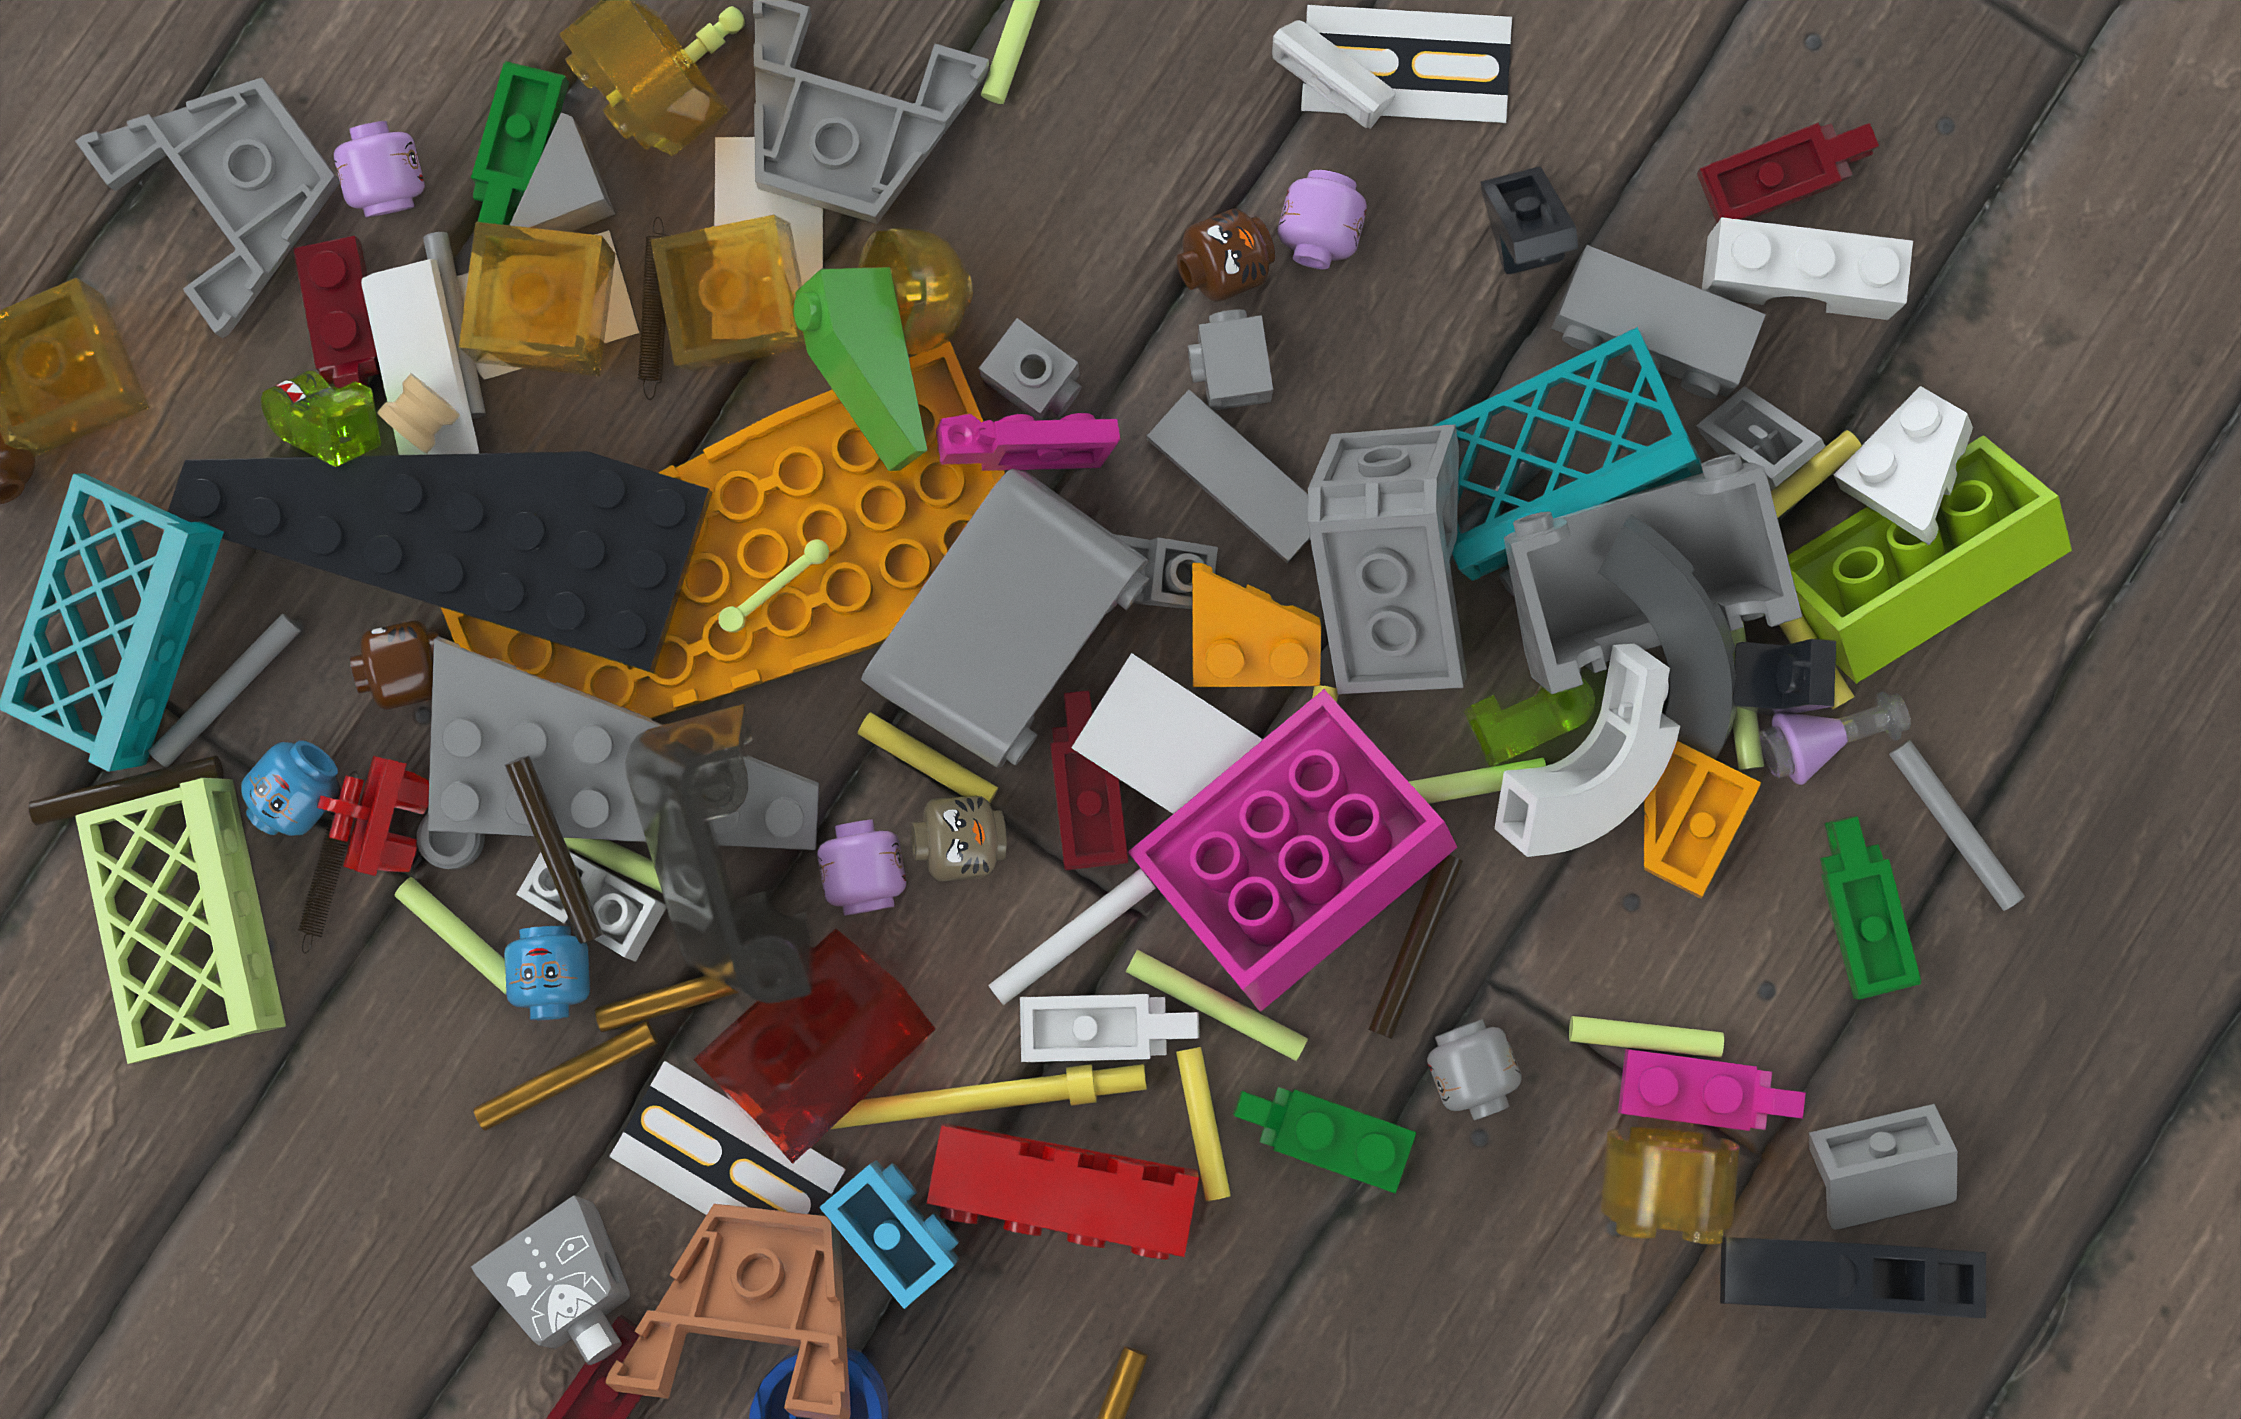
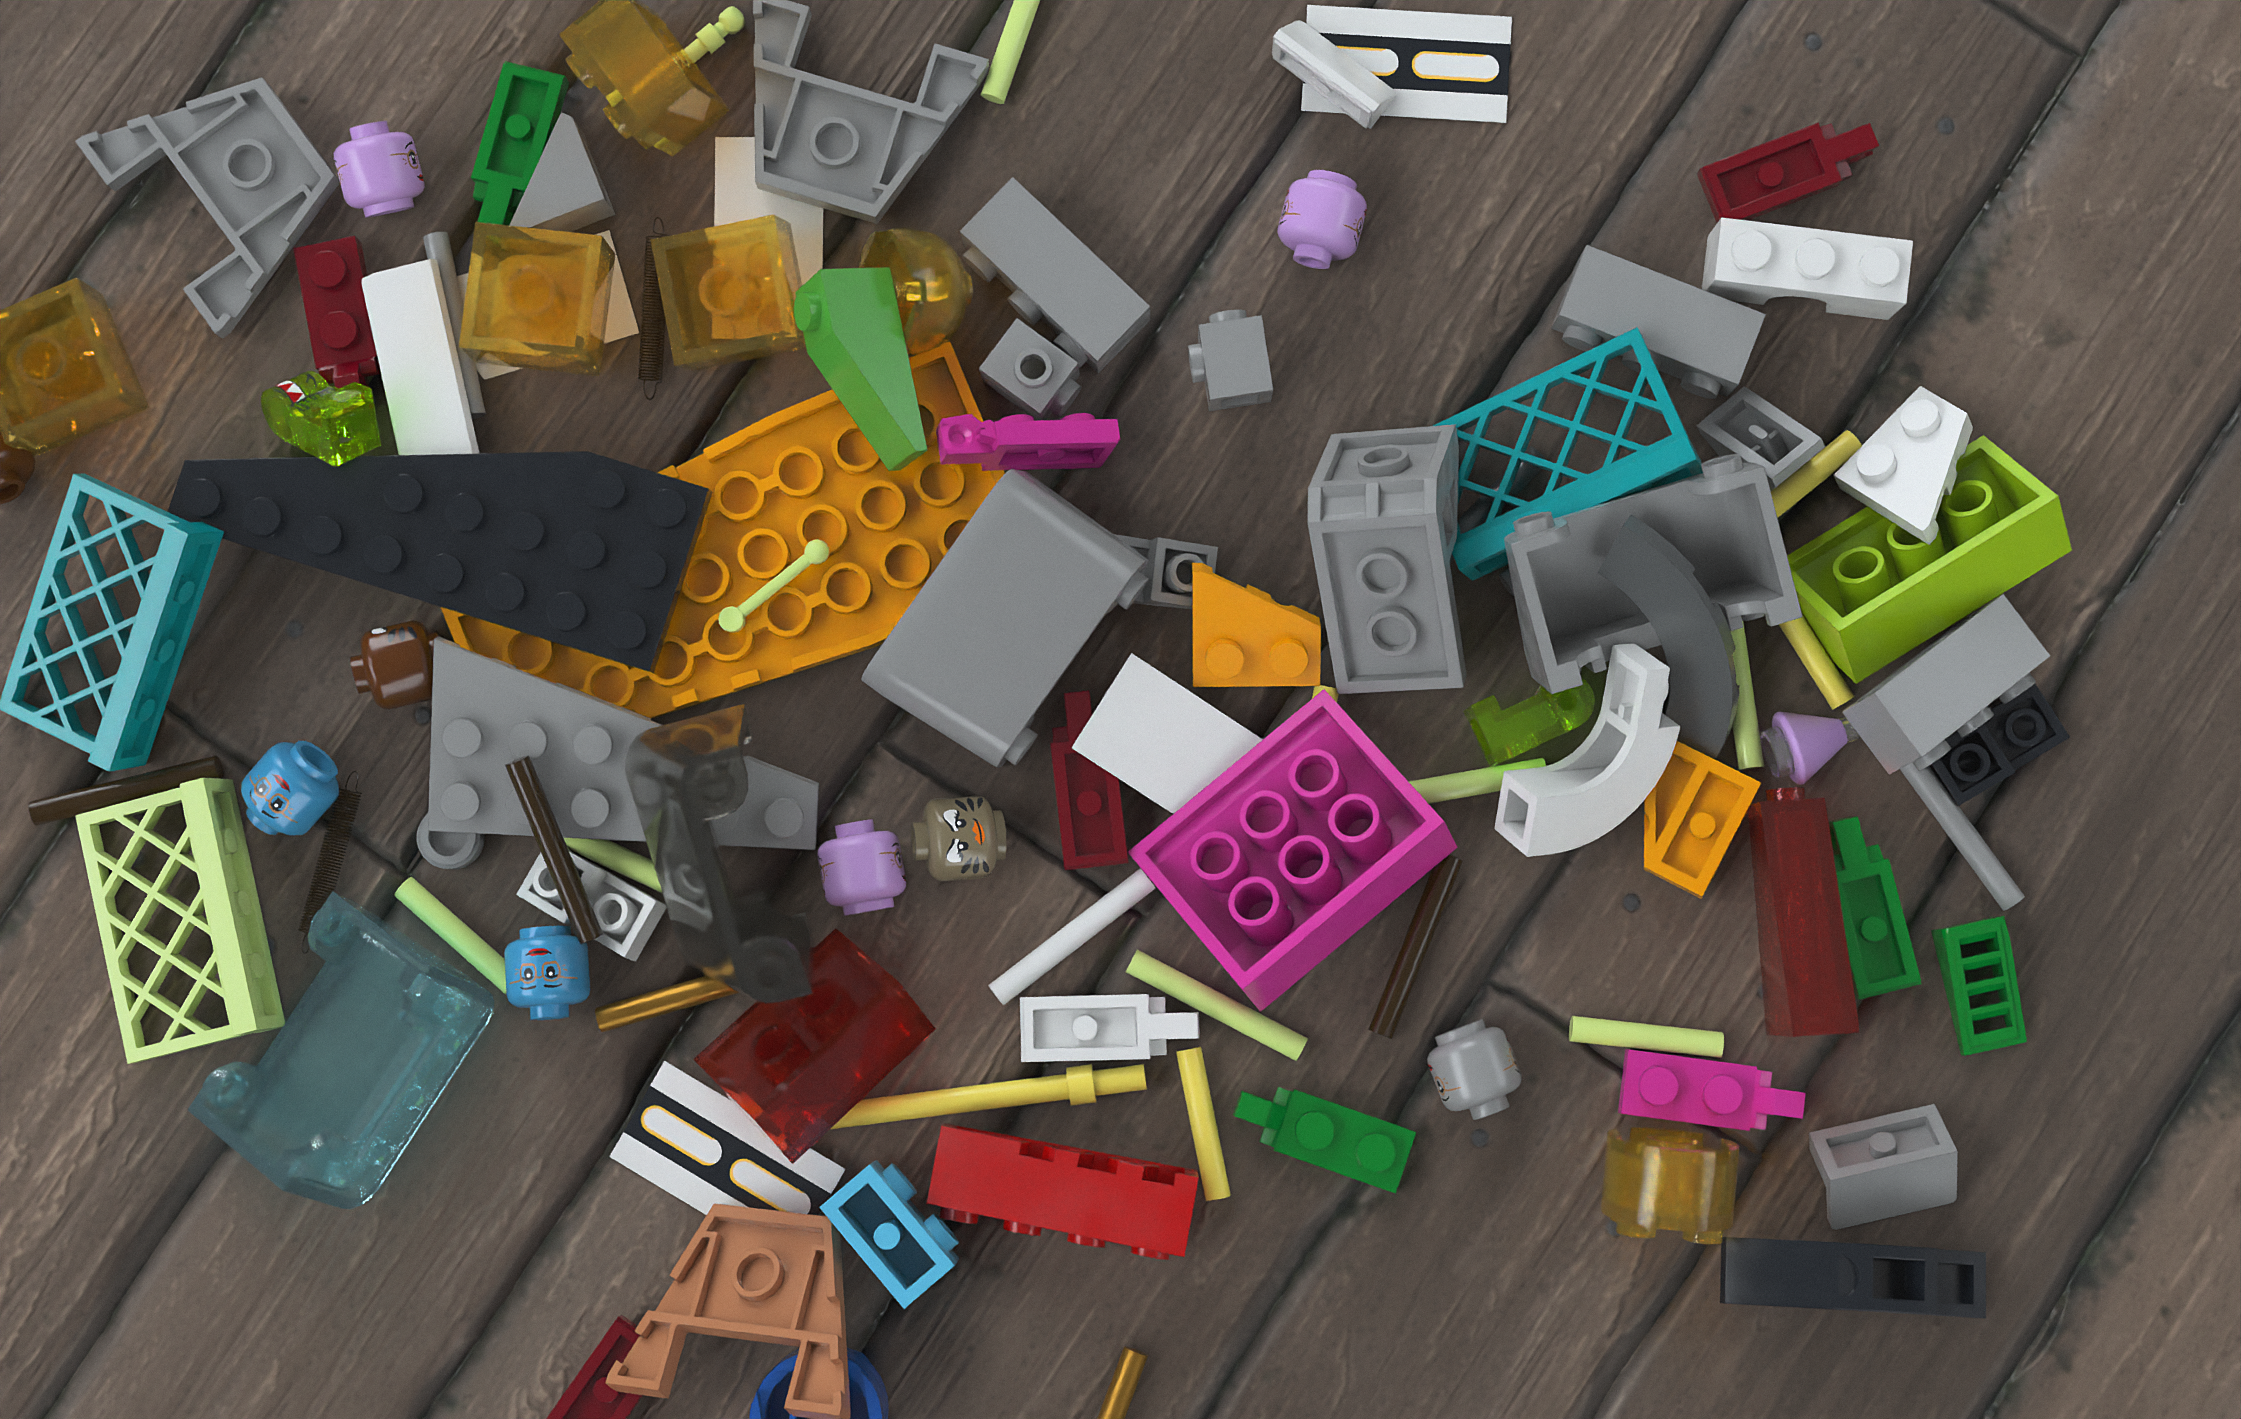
light grey bar [148,613,301,767] -> none
red hips [317,756,429,876] -> none
tan wheel [377,373,460,454] -> none
light grey torso [471,1195,630,1365] -> none
pearl gold bar [474,1021,658,1131] -> none
light yellow piece [857,712,998,803] -> none
light grey tile [1147,390,1310,564] -> none
reddish brown head [1177,209,1275,302] -> none
black slope [1481,166,1578,274] -> none
black slope [1733,639,1836,716] -> none
none -> clear light blue windscreen [188,891,494,1209]
none -> light grey brick [960,177,1150,373]
none -> clear red slope [1748,787,1859,1037]
none -> light grey brick [1842,594,2050,775]
none -> green slope [1931,915,2027,1056]
none -> black slope [1932,683,2070,806]

